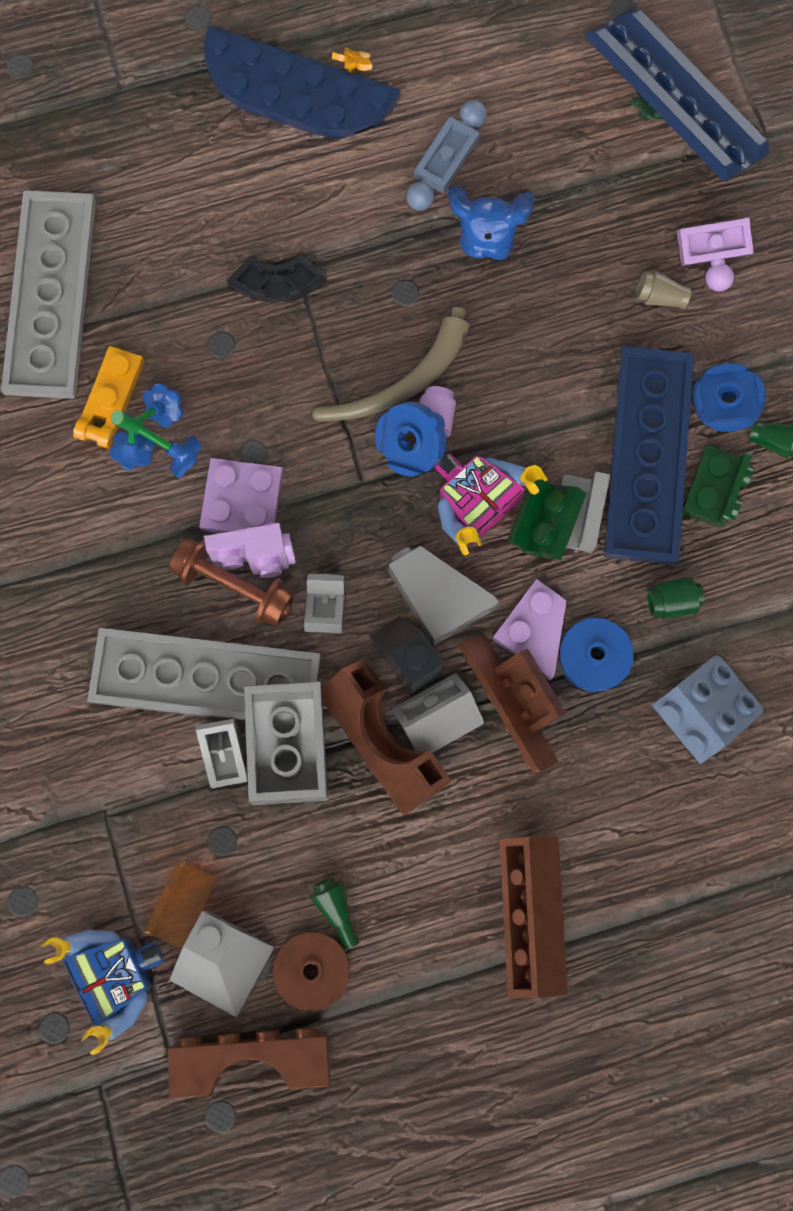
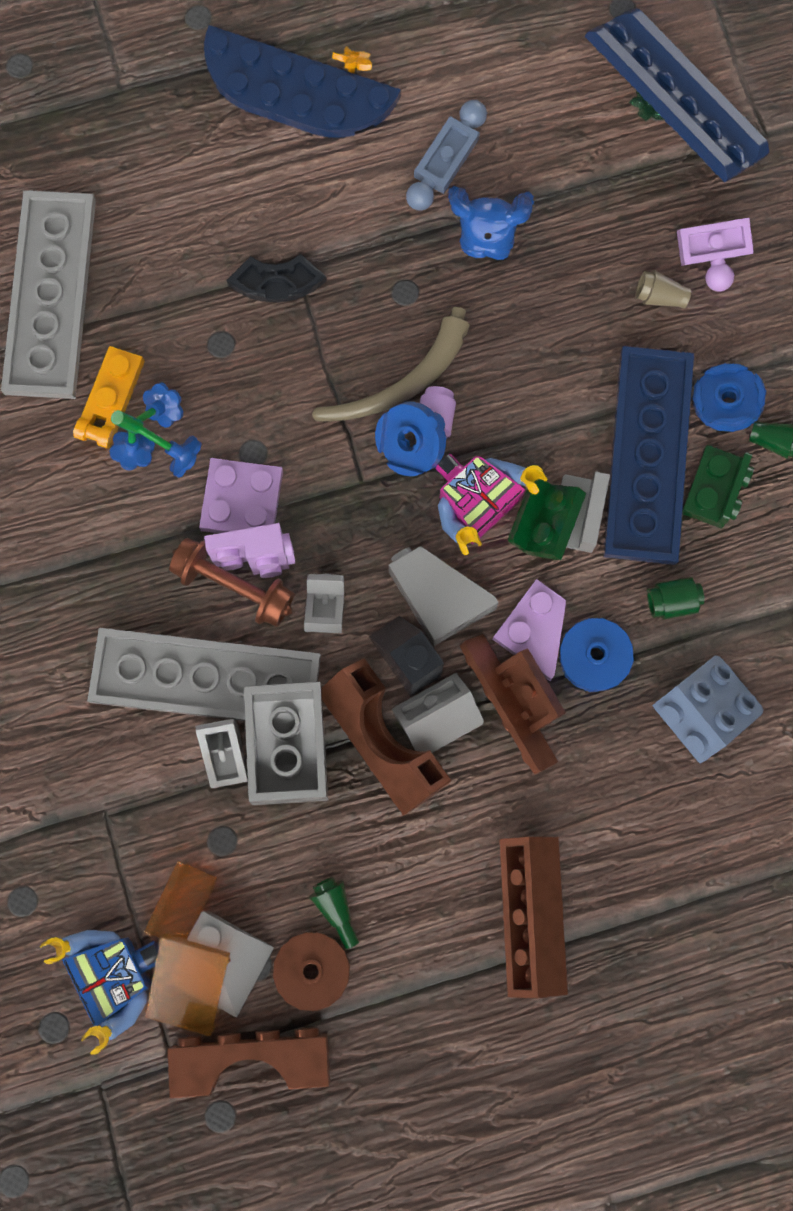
none -> clear orange piece [145,933,230,1037]

